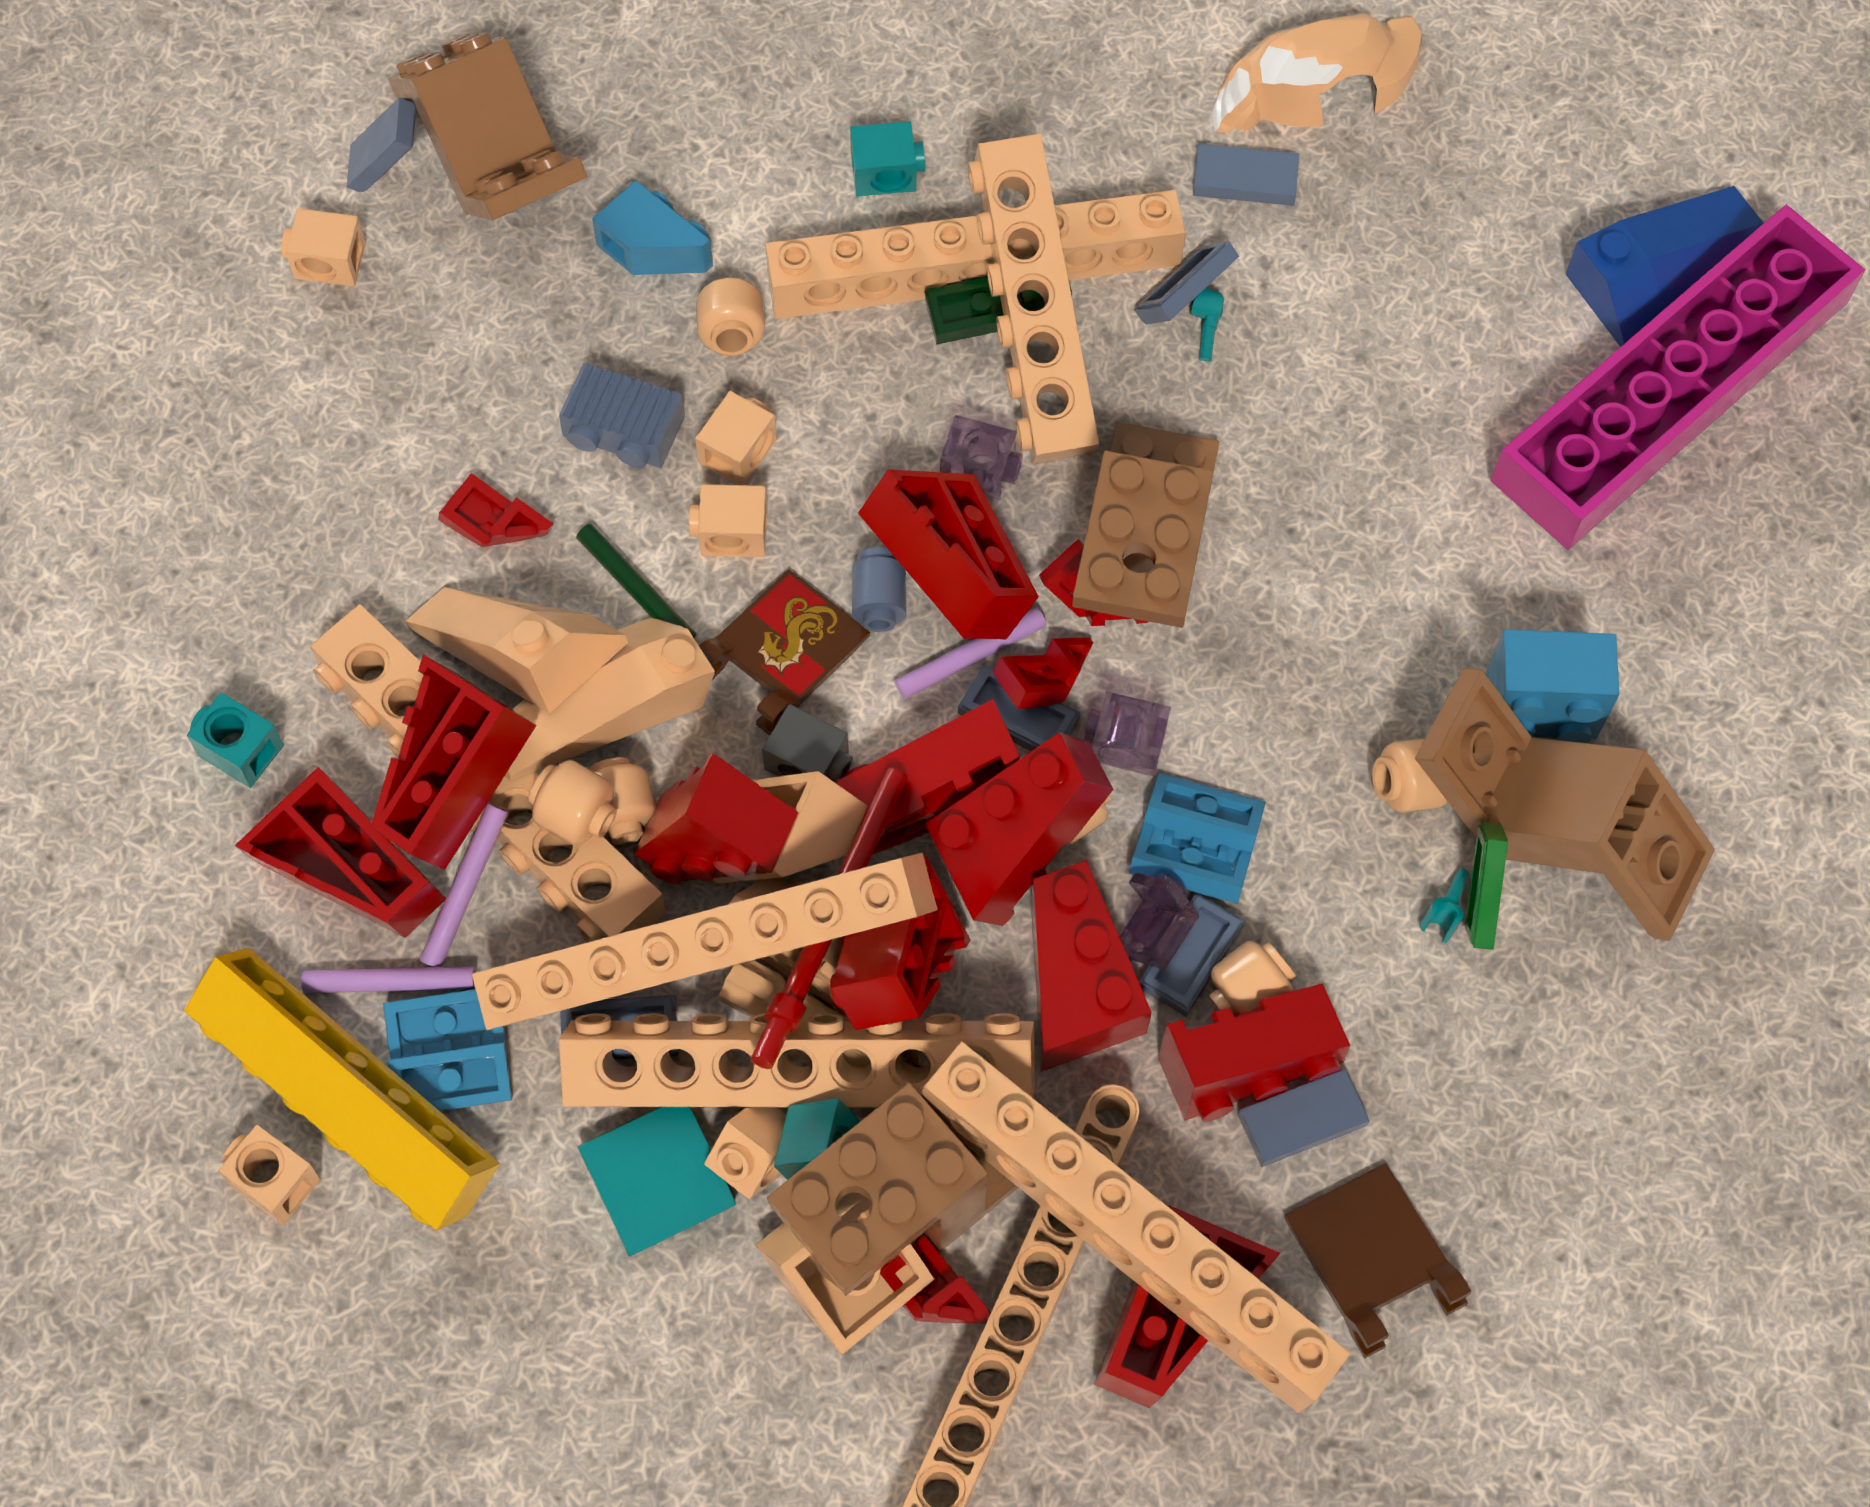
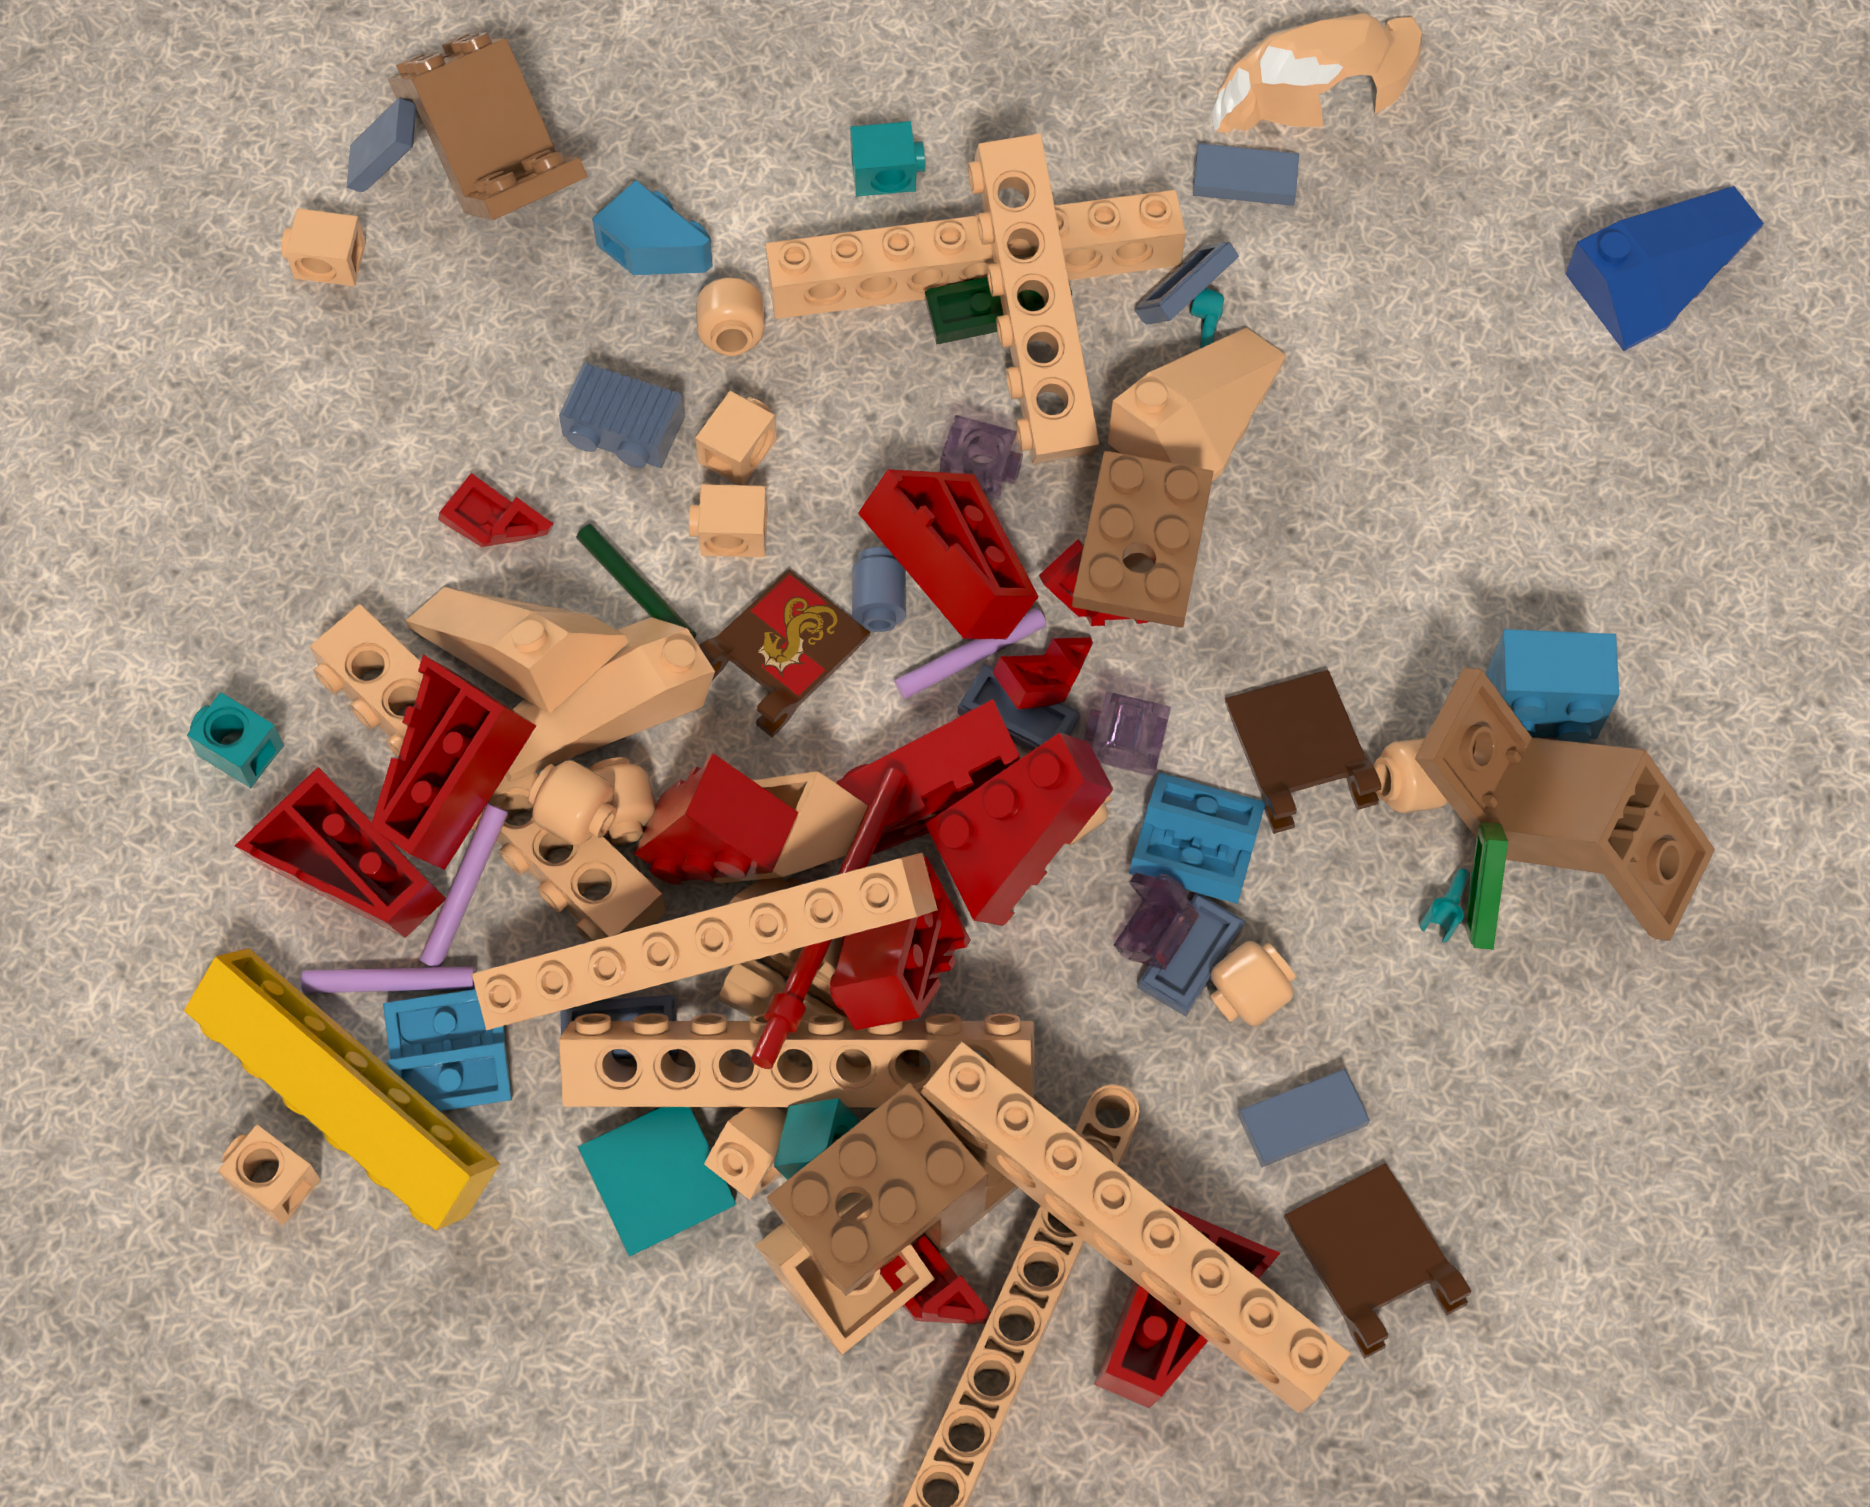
dark grey brick [762,704,853,783] -> none
red wedge [1031,860,1152,1072] -> none
red wedge [1158,983,1351,1122] -> none
dark pink brick [1490,204,1866,550] -> none
none -> light nougat wedge [1108,327,1286,482]
none -> reddish brown flag [1225,670,1382,834]

